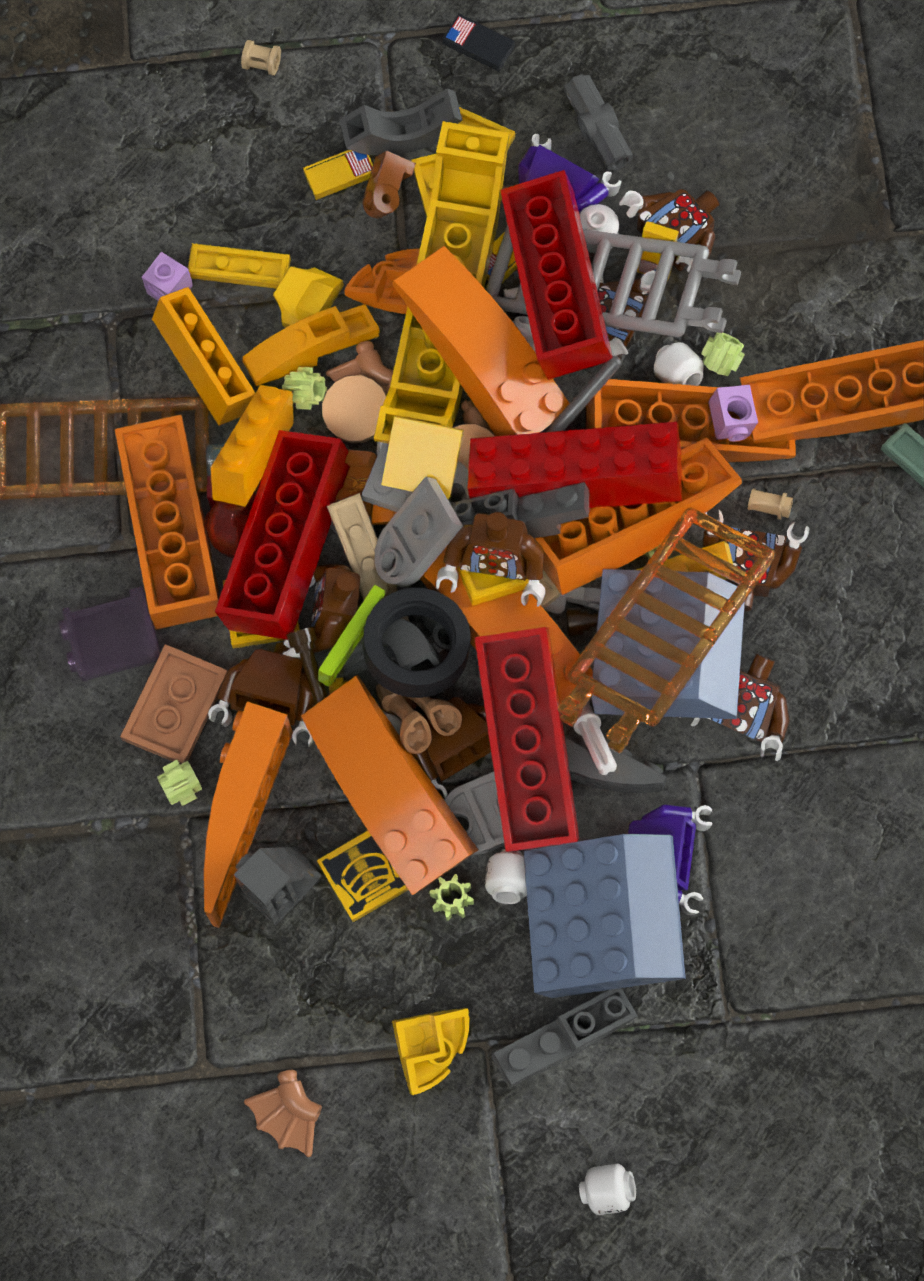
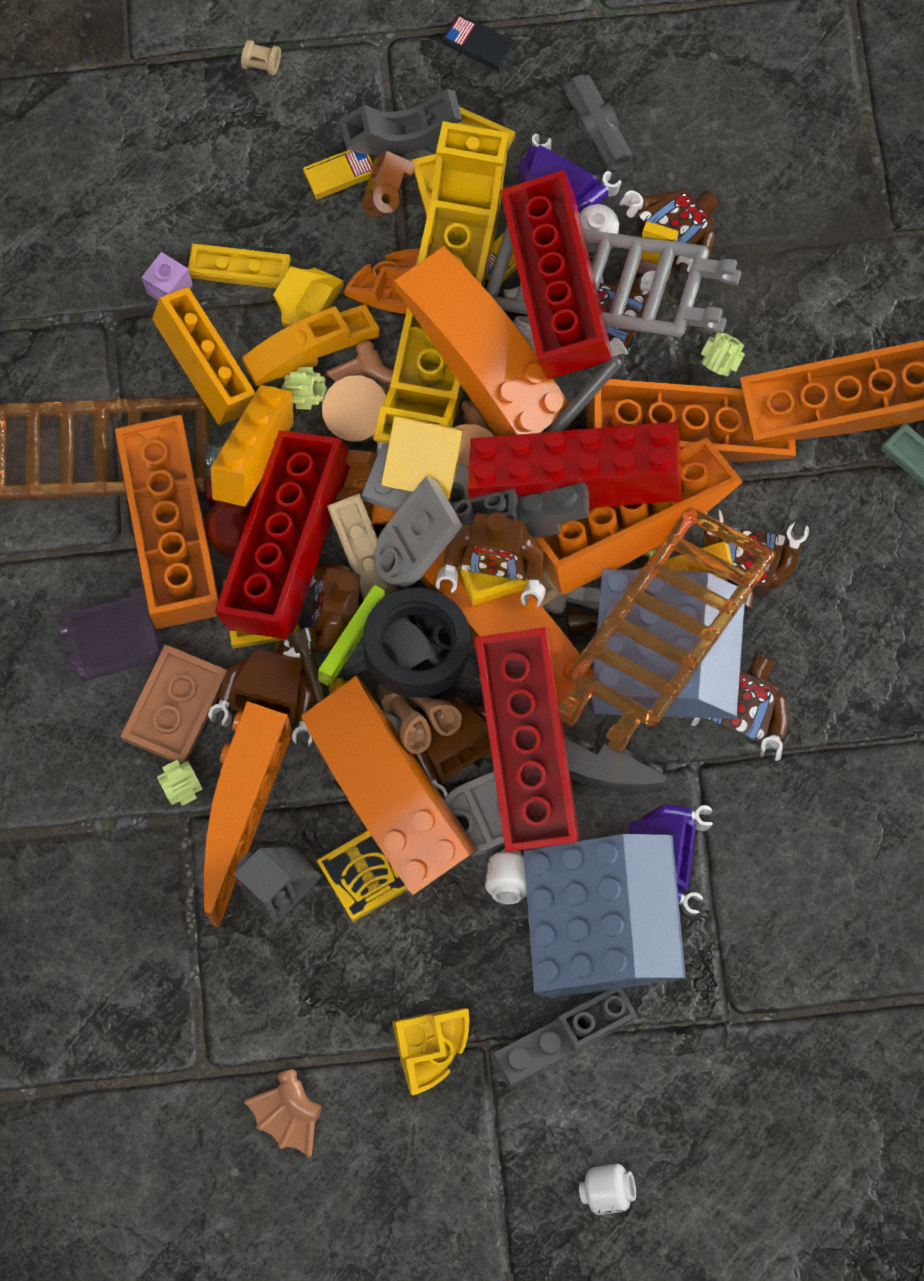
yellowish green gear [430,874,474,921] -> none
white axle [567,695,617,775] -> none
white head [654,342,704,386] -> none
lavender brick [709,385,758,442] -> none
tan pin [748,488,793,520] -> none

